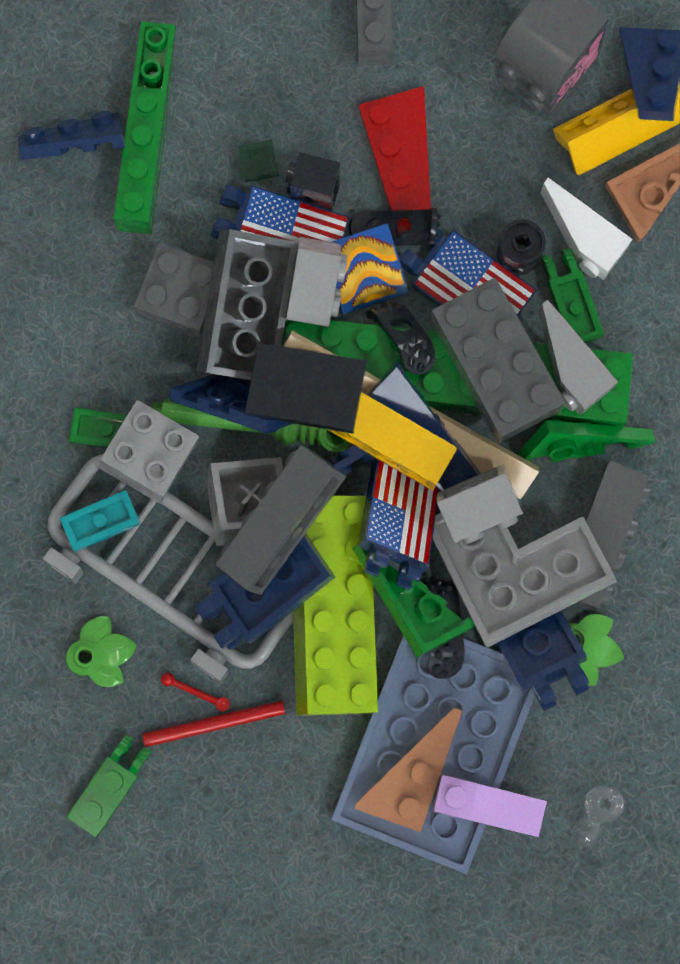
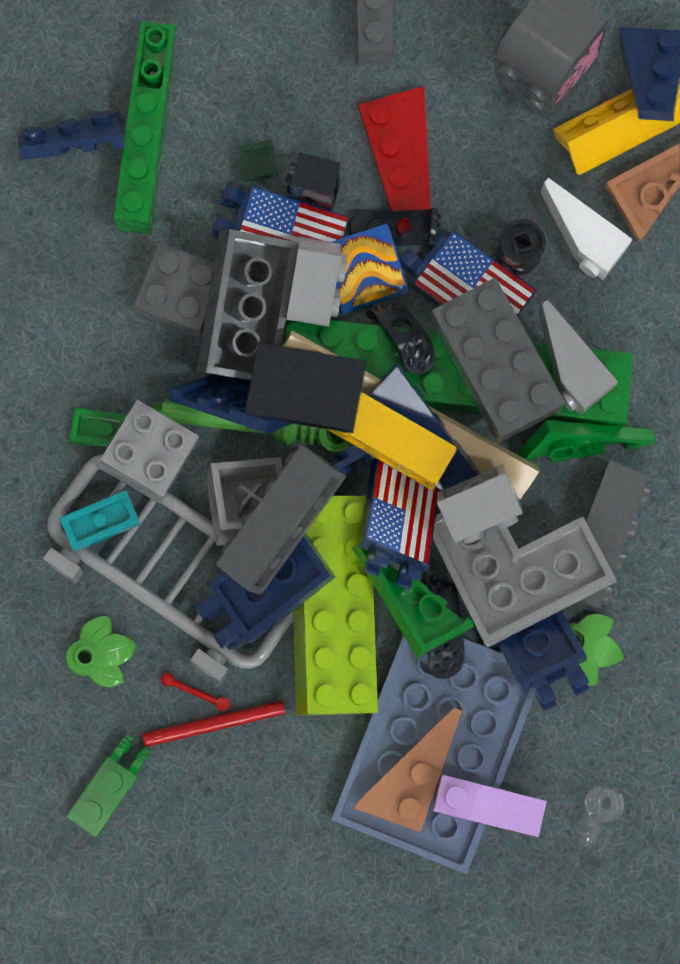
green hinge [541,247,604,344] -> none

